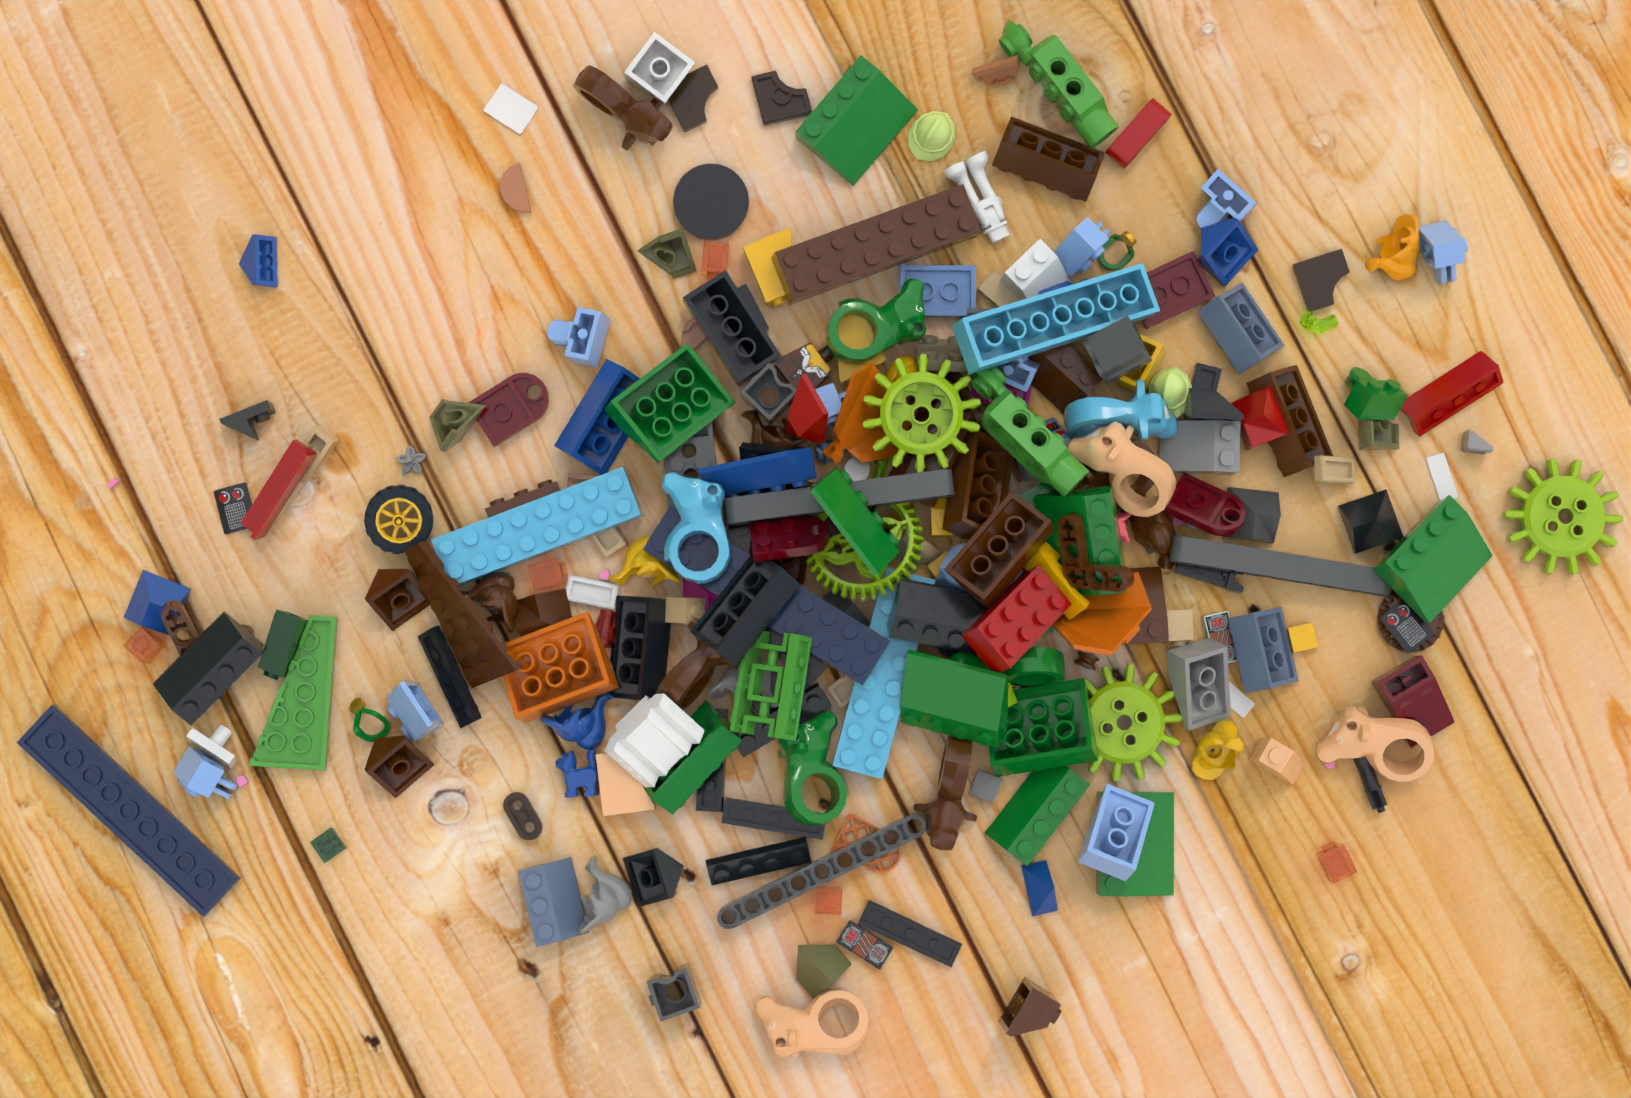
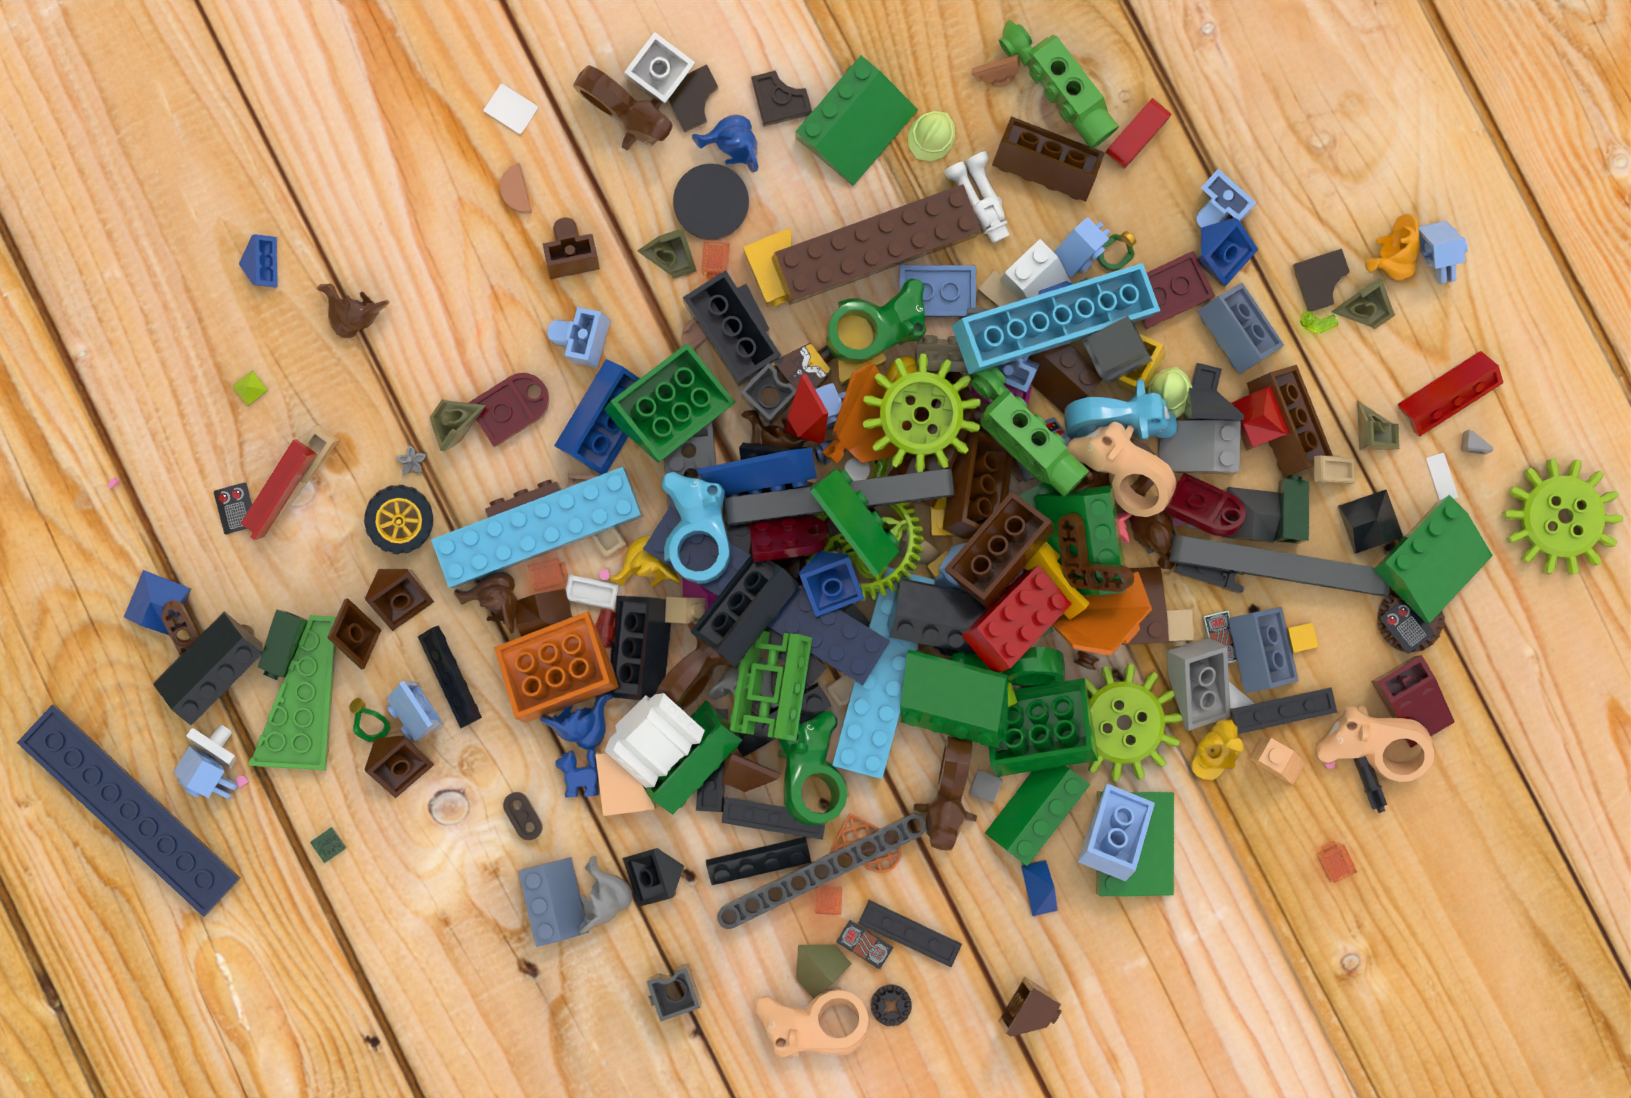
clear orange brick [123,627,167,663] -> none
pearl dark grey slope [219,400,276,441] -> none
reddish brown wing [404,540,523,688] -> none
green brick [1343,367,1408,420] -> none
none -> lime slope [233,370,268,406]
none -> reddish brown piece [317,284,390,338]
none -> reddish brown slope [327,598,381,670]
none -> reddish brown brick [543,217,600,279]
none -> blue piece [692,115,758,173]
none -> reddish brown slope [721,753,781,792]
none -> blue slope [799,551,864,617]
none -> black gear [871,985,912,1026]
none -> black plate [1230,687,1337,734]
none -> dark green slope [1274,475,1309,544]
none -> olive slope [1331,278,1395,329]

